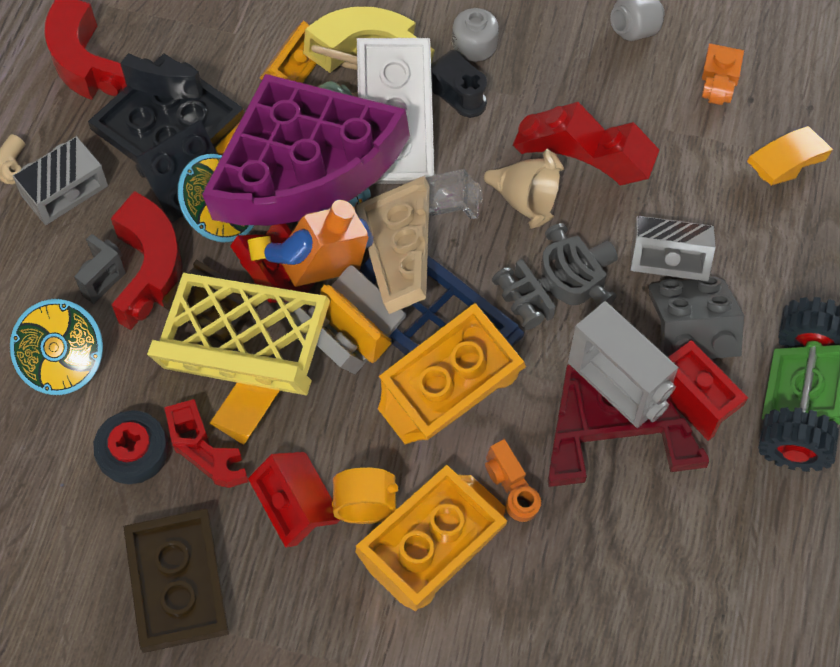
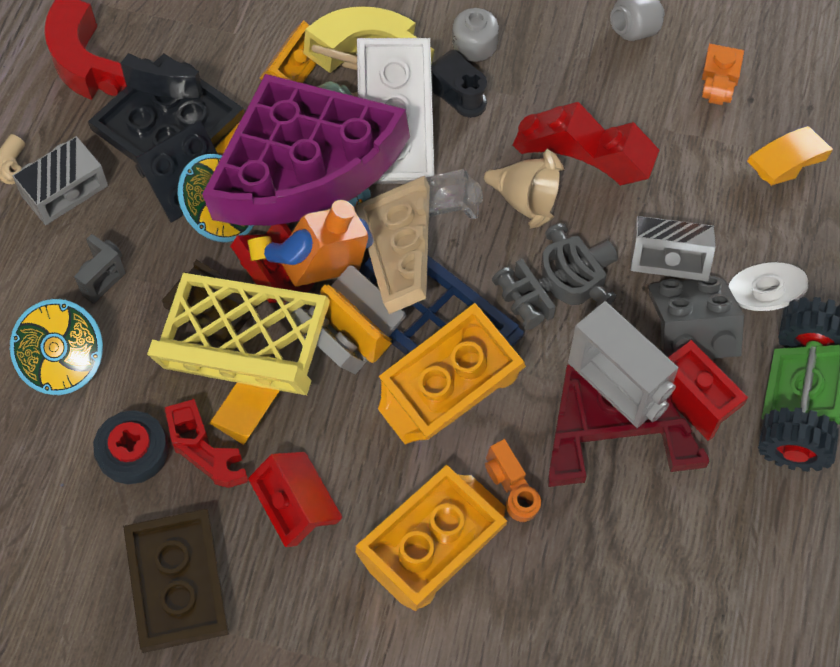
red arch [111,191,183,330] -> none
light orange piece [332,467,398,524] -> none
none -> white dish [728,262,808,311]

